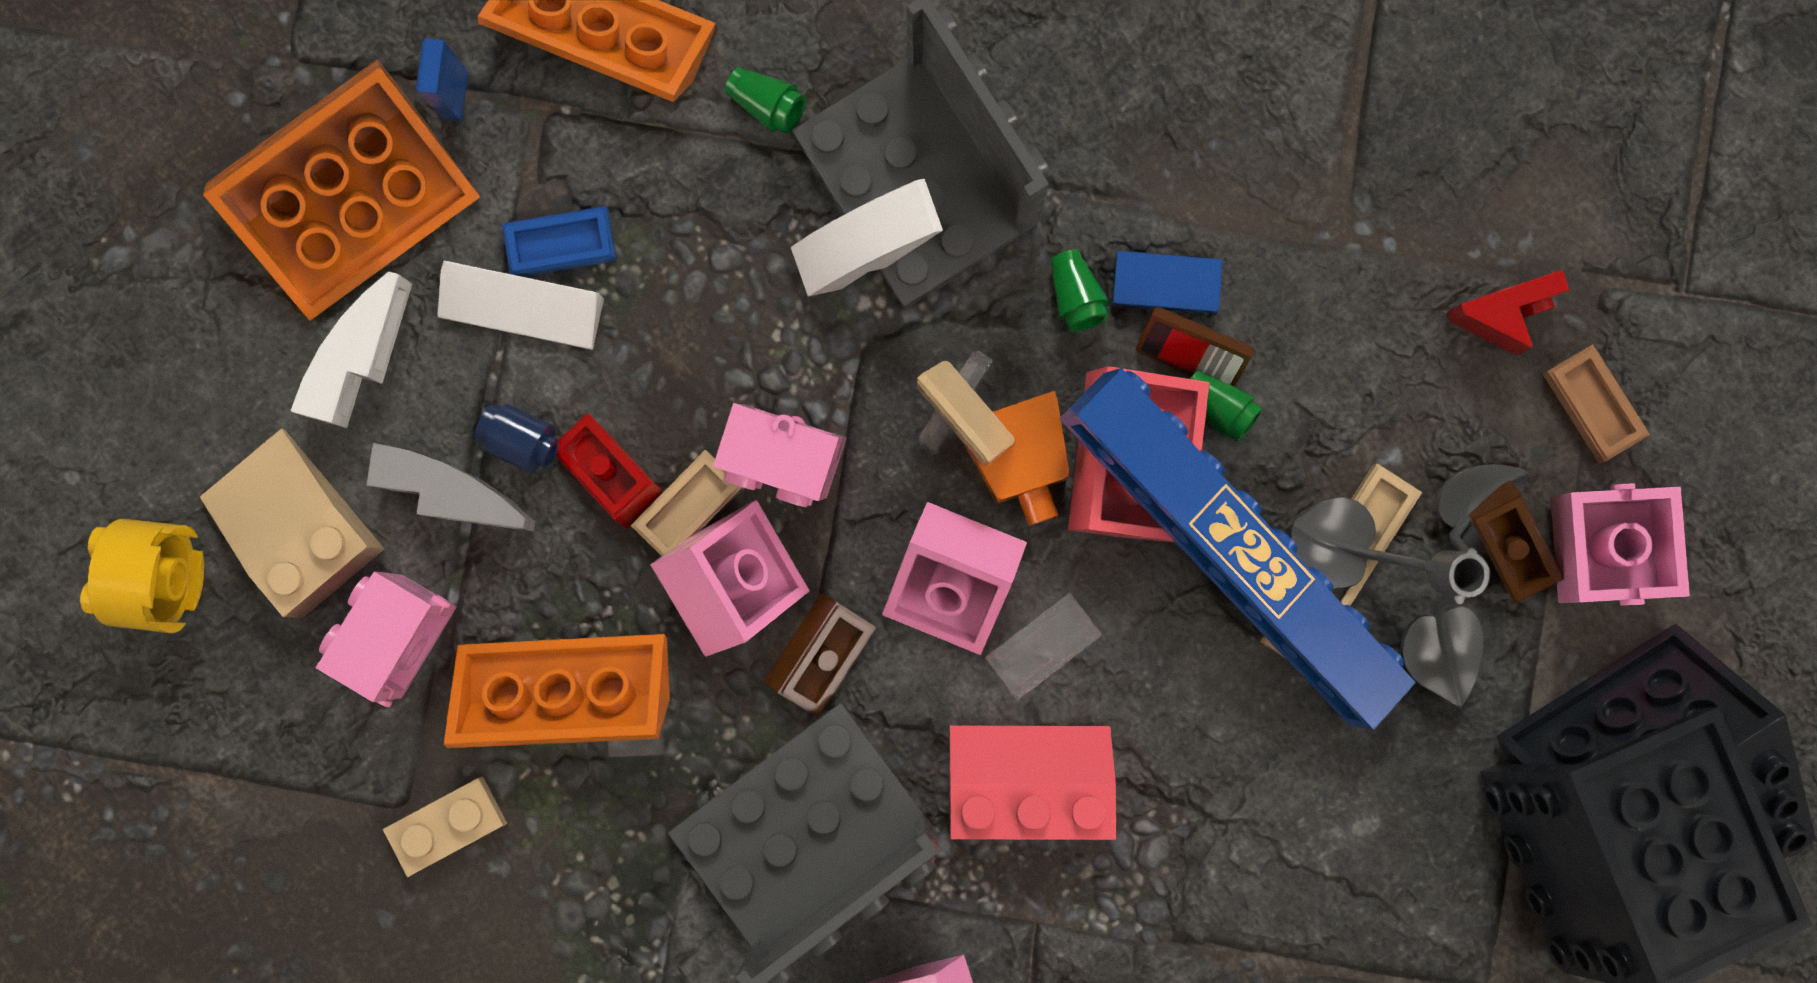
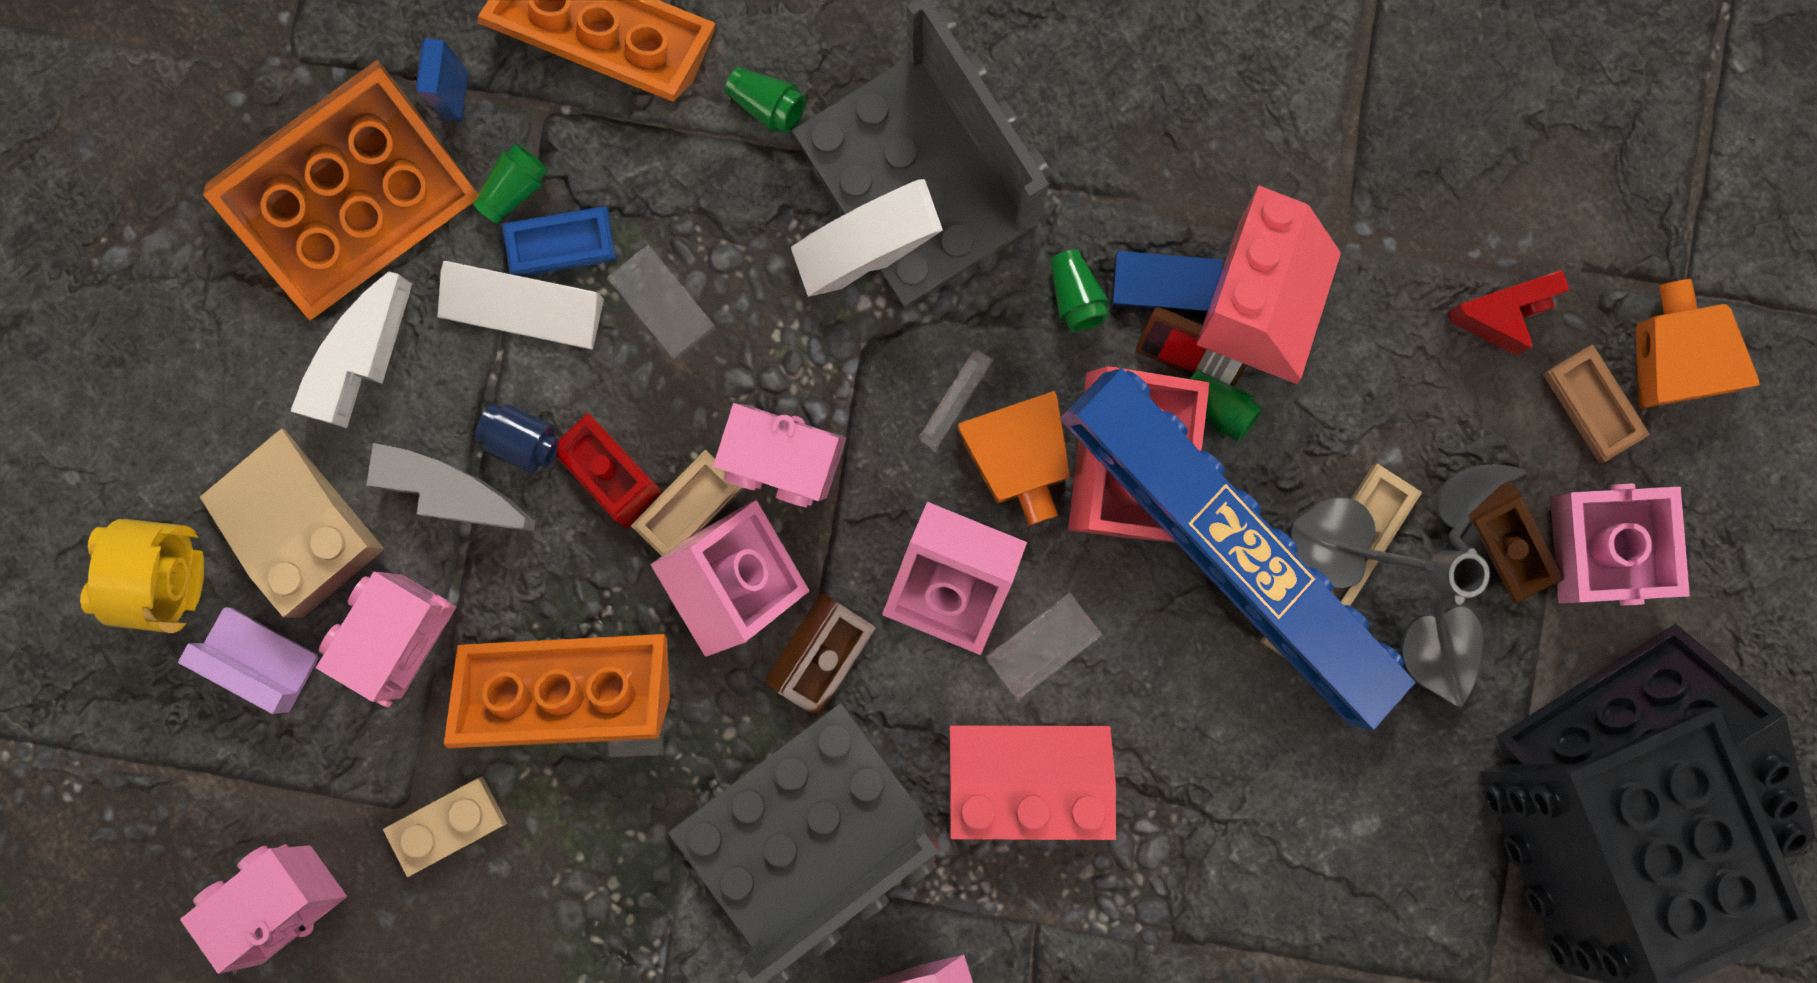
tan slope [917,361,1015,466] -> none
none -> lavender panel [178,607,319,714]
none -> bright pink brick [180,844,347,974]
none -> green cone [472,143,549,224]
none -> clear tile [607,245,716,361]
none -> coral slope [1196,185,1341,385]
none -> orange torso [1635,279,1760,409]

